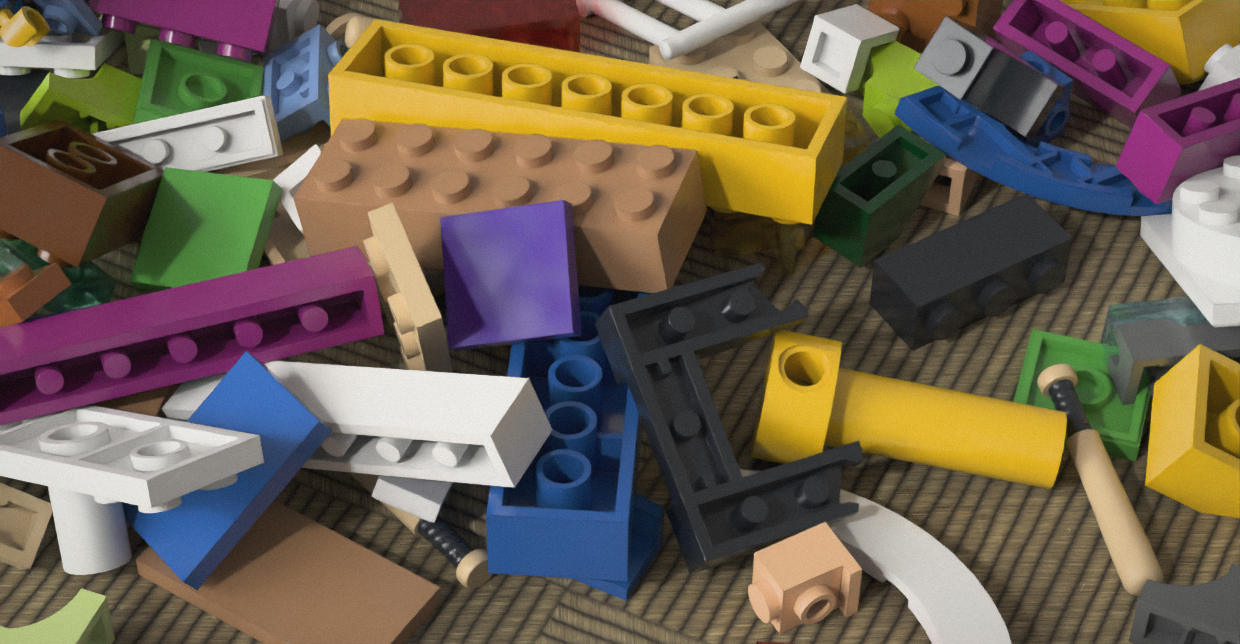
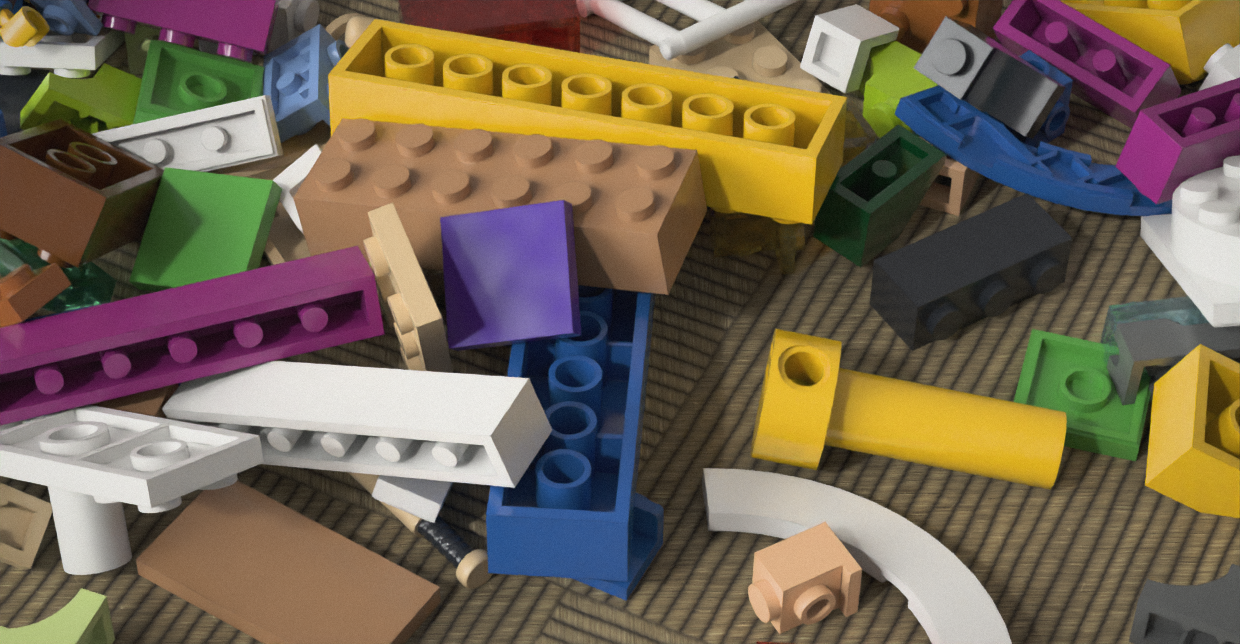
blue tile [122,351,333,590] -> none
black wedge [595,263,862,575] -> none
tan piece [1037,364,1164,596] -> none

